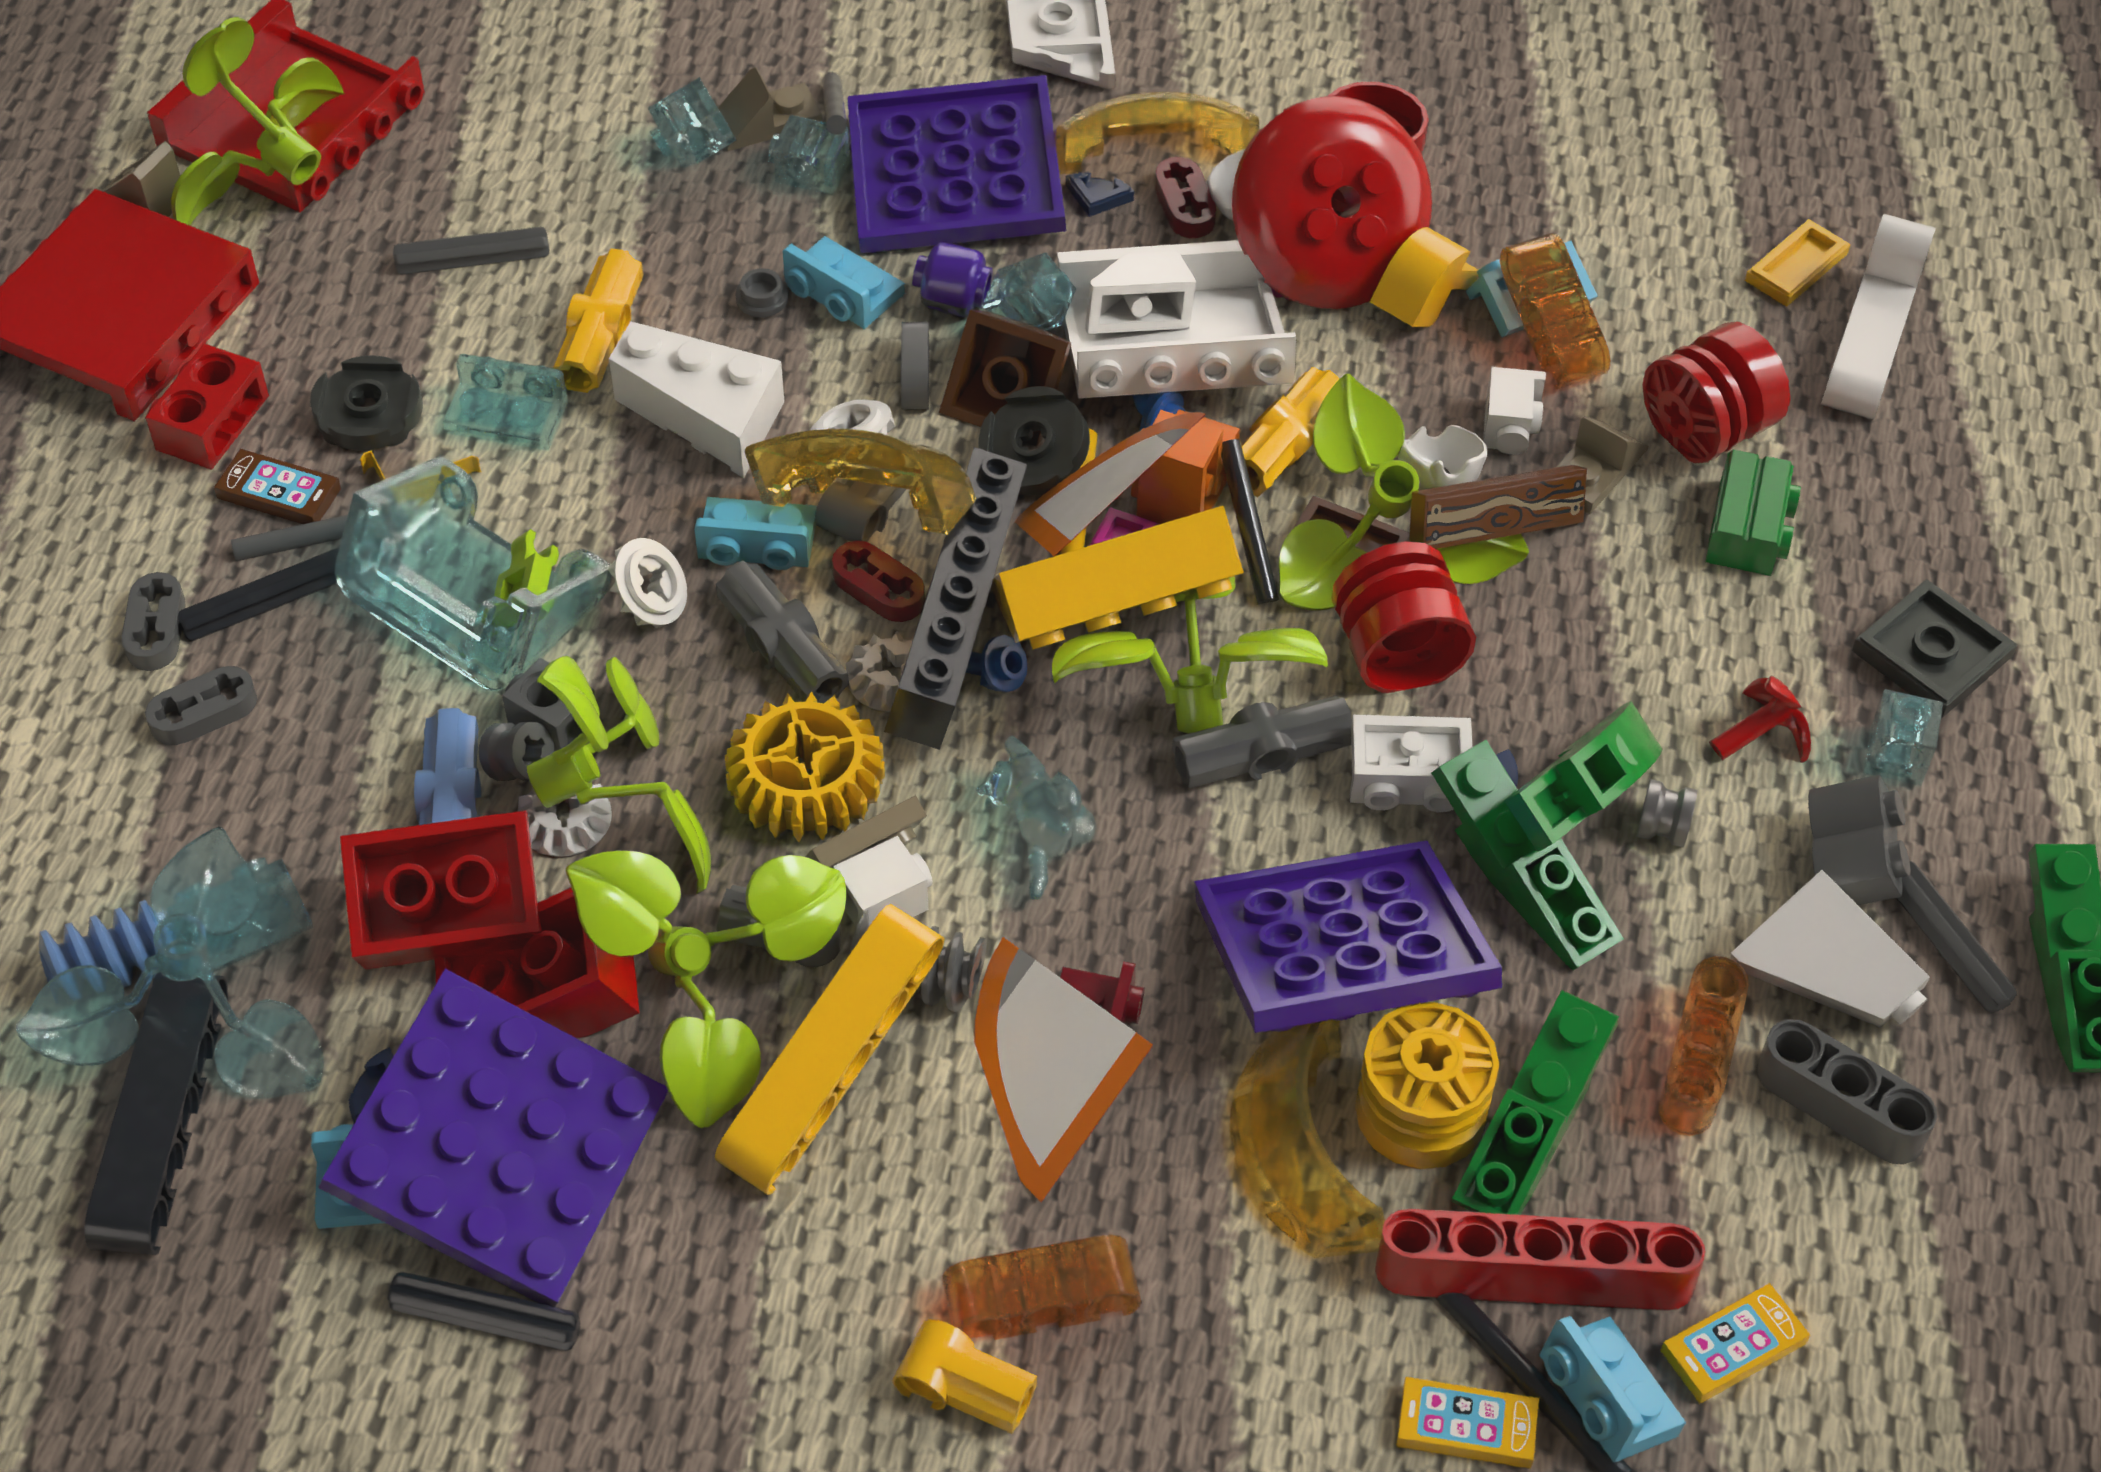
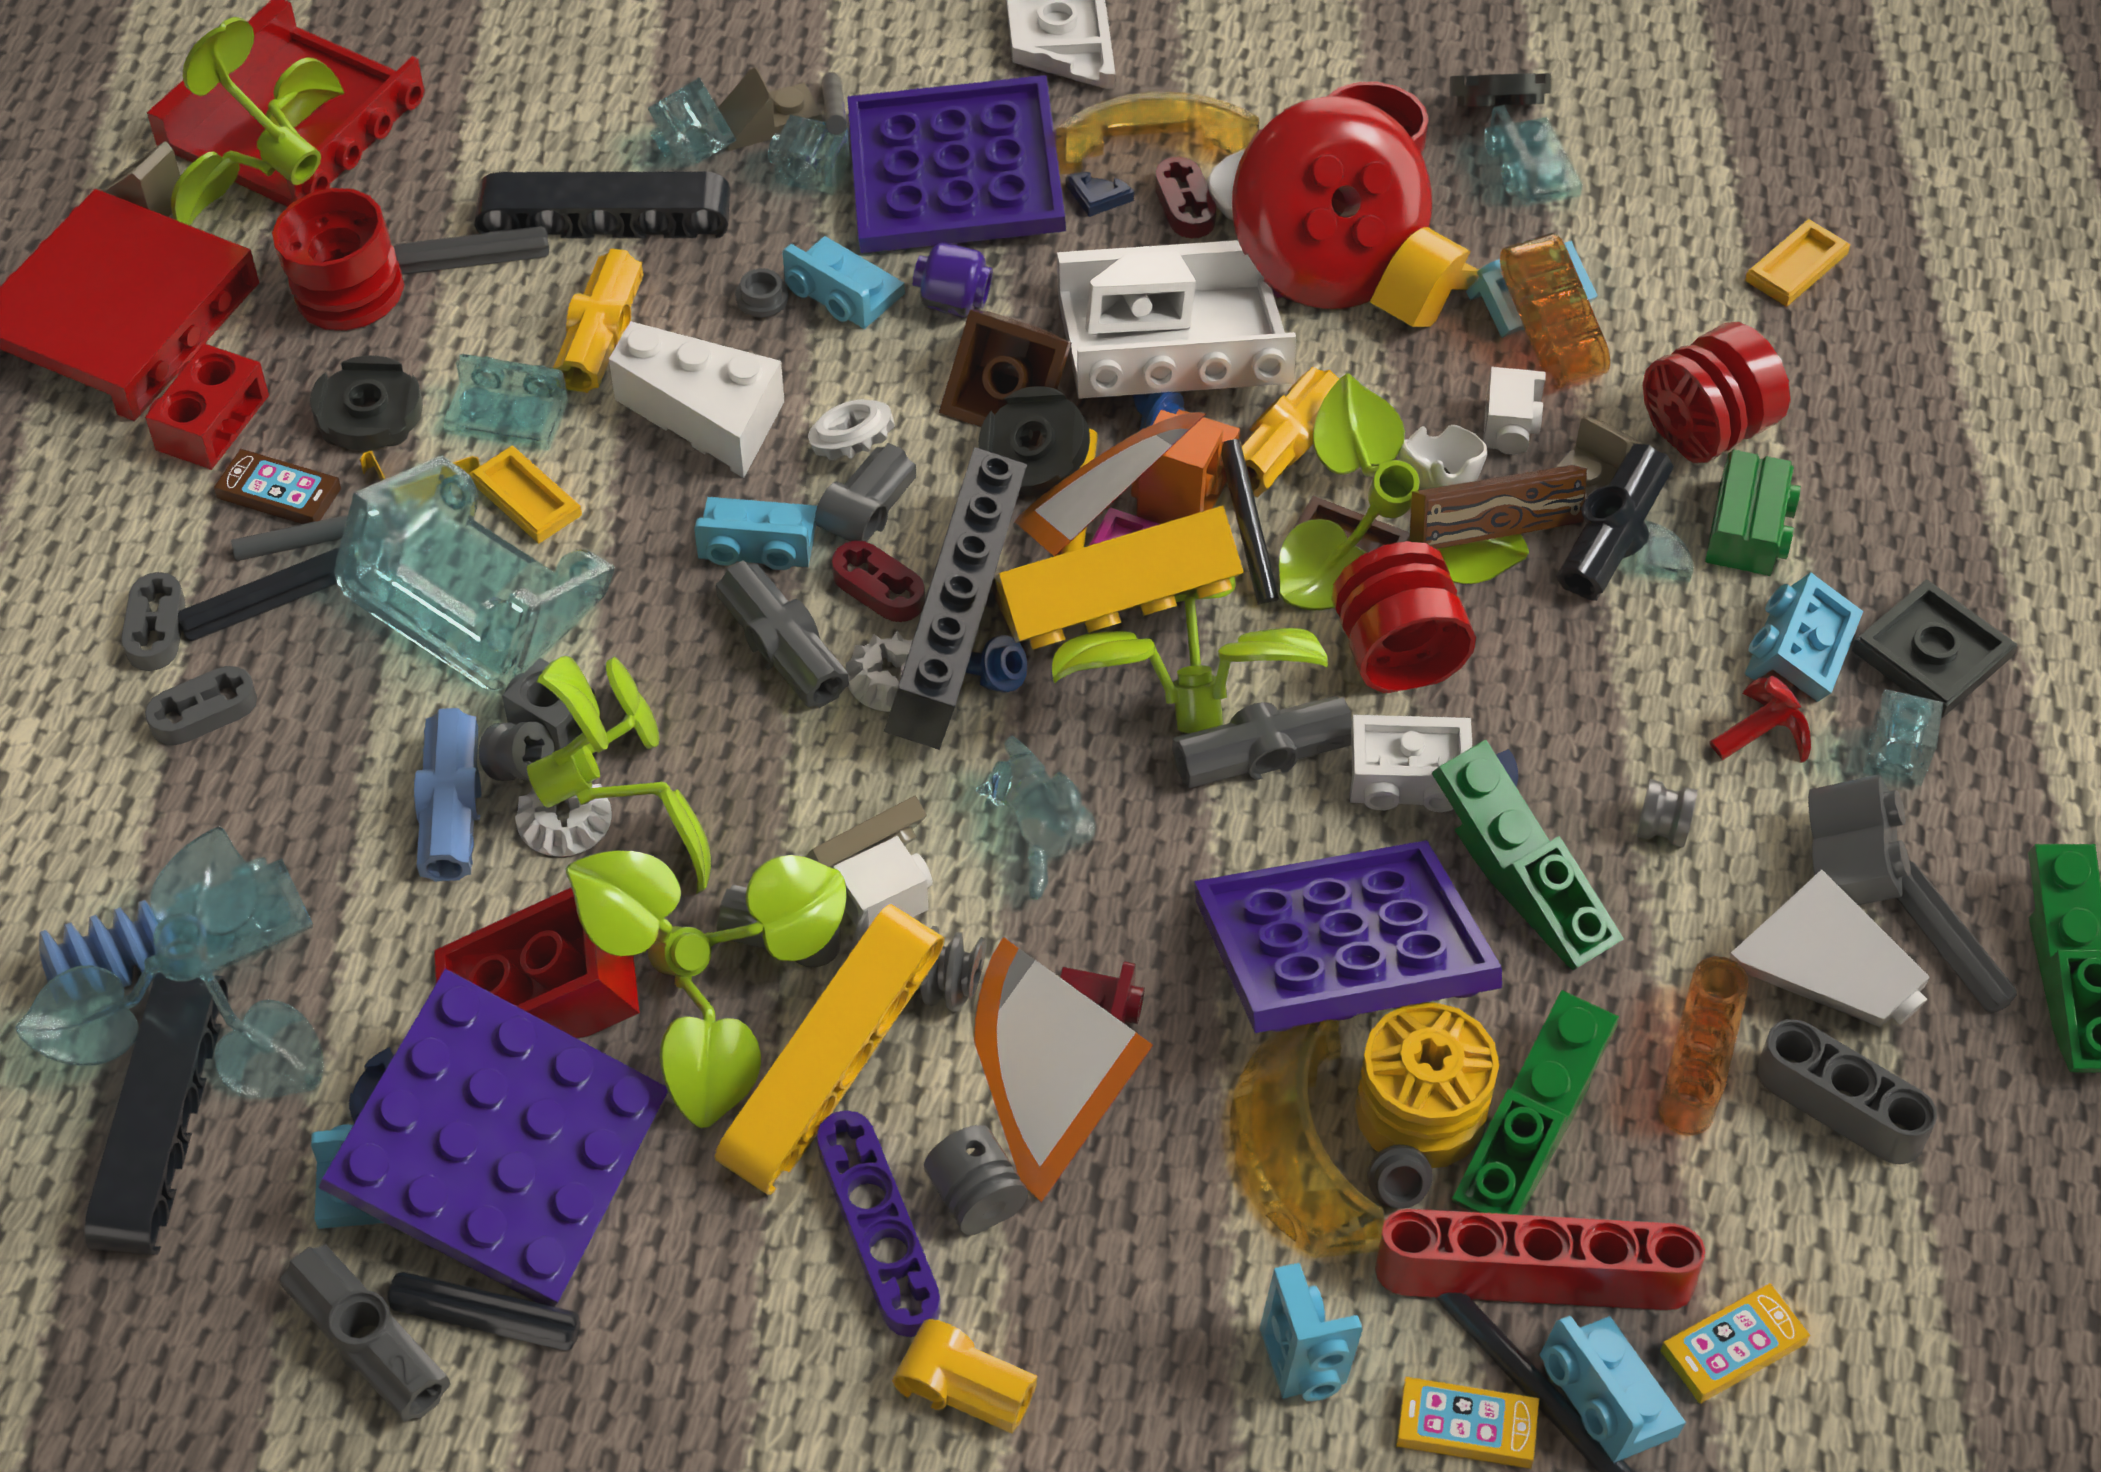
red slope [340,810,541,970] -> none
lime plate [488,529,559,630] -> none
white gear [607,538,687,629] -> none
yellow gear [725,691,885,843] -> none
clear yellow windscreen [745,429,976,535] -> none
dark grey beam [901,322,929,410] -> none
clear orange beam [941,1235,1142,1340] -> none
clear light blue brick [982,252,1076,331] -> none
green slope [1504,701,1663,852] -> none
white beam [1821,214,1936,420] -> none
none -> red wheel [272,188,404,331]
none -> dark grey piece [280,1244,450,1422]
none -> yellow tile [469,445,582,544]
none -> black beam [474,171,731,238]
none -> dark purple beam [817,1110,941,1337]
none -> dark grey piece [924,1125,1028,1235]
none -> medium azure bracket [1259,1263,1363,1401]
none -> dark grey plate [1367,1144,1432,1208]
none -> pearl dark grey plate [1450,73,1551,106]
none -> clear light blue bracket [1484,105,1582,207]
none -> black piece [1556,444,1674,601]
none -> clear light blue tile [1634,520,1693,582]
none -> medium azure bracket [1745,572,1863,702]

